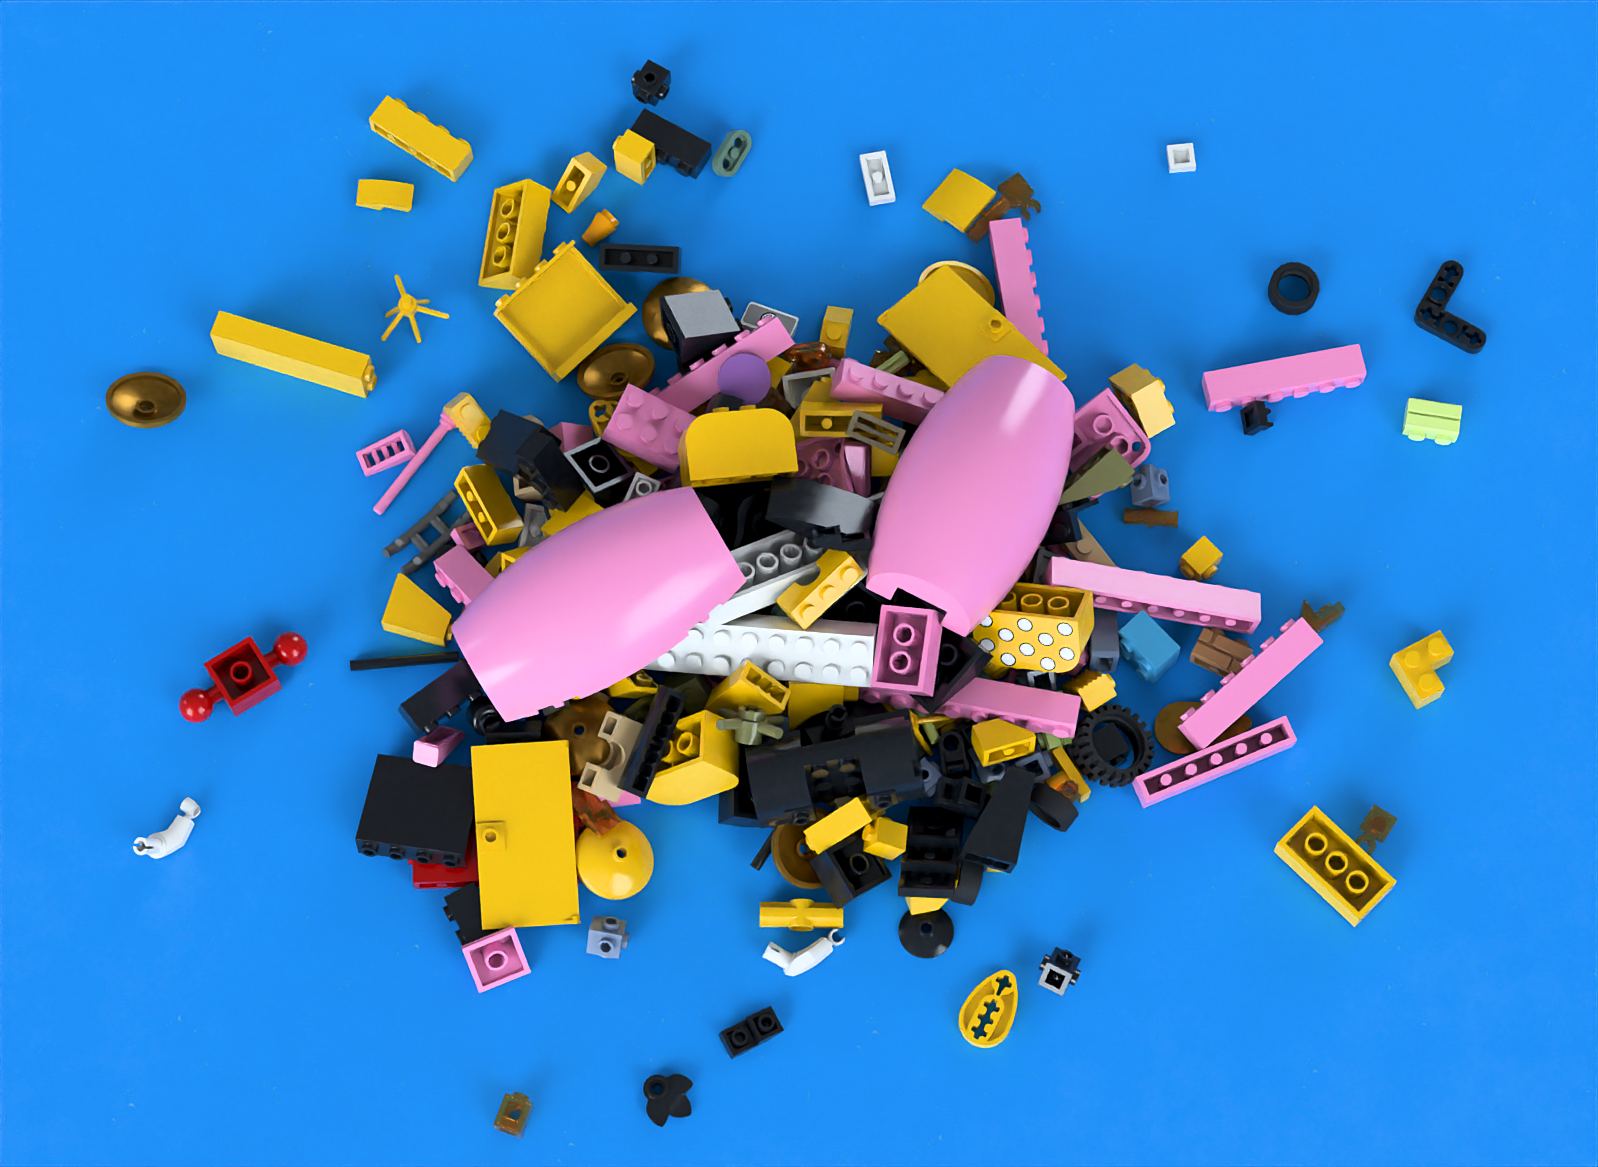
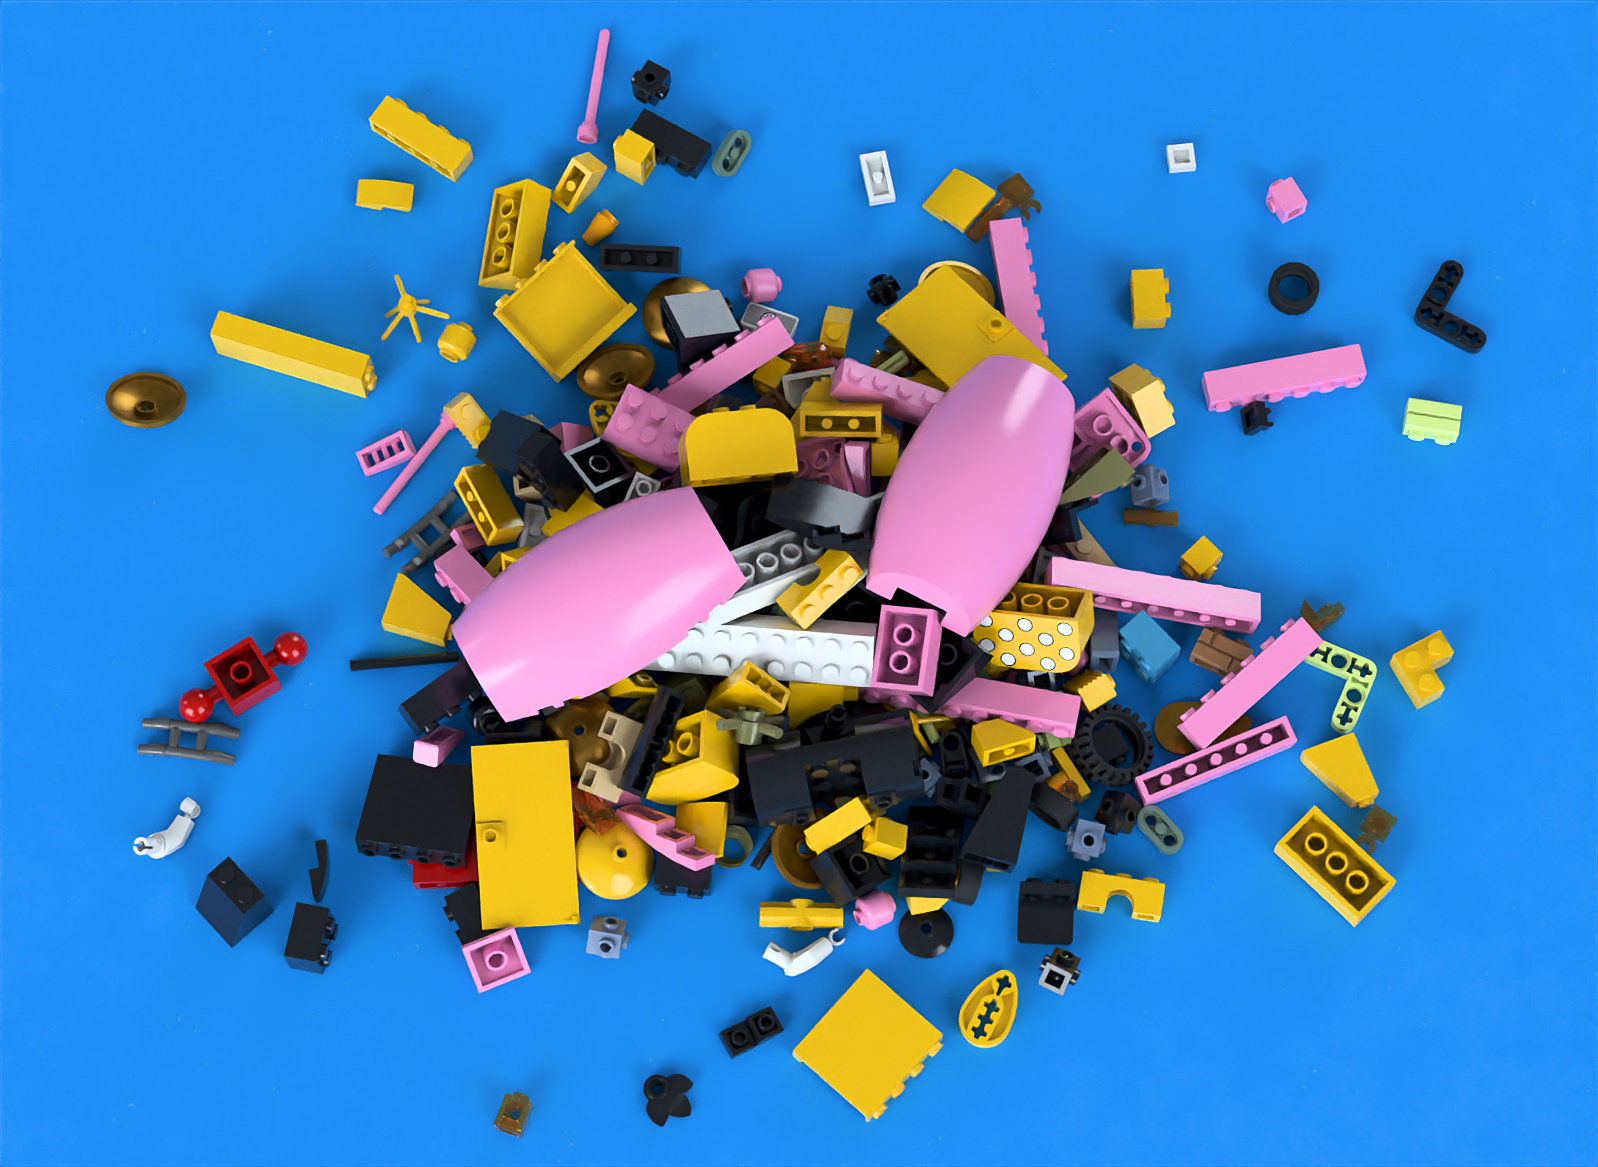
medium lavender tile [718,352,771,405] -> none
dark tan tile [845,409,906,455] -> none
none -> dark grey piece [137,717,240,766]
none -> black slope [195,856,274,948]
none -> black brick [284,902,338,974]
none -> black slope [309,839,330,903]
none -> yellow head [437,322,477,363]
none -> bright pink piece [577,29,610,144]
none -> bright pink slope [616,803,715,871]
none -> black brick [654,852,713,899]
none -> yellow slope [675,802,728,858]
none -> olive piece [715,825,753,868]
none -> bright pink head [741,268,782,303]
none -> yellow panel [793,969,943,1122]
none -> bright pink head [853,889,896,930]
none -> black gear [866,274,901,307]
none -> black bracket [1017,878,1076,946]
none -> sand blue brick [1065,819,1107,862]
none -> yellow arch [1076,869,1165,923]
none -> black brick [1094,790,1142,835]
none -> yellow brick [1130,269,1171,329]
none -> sand green plate [1137,805,1184,855]
none -> bright pink brick [1266,177,1308,224]
none -> yellow slope [1300,732,1379,808]
none -> yellowish green beam [1303,641,1377,734]

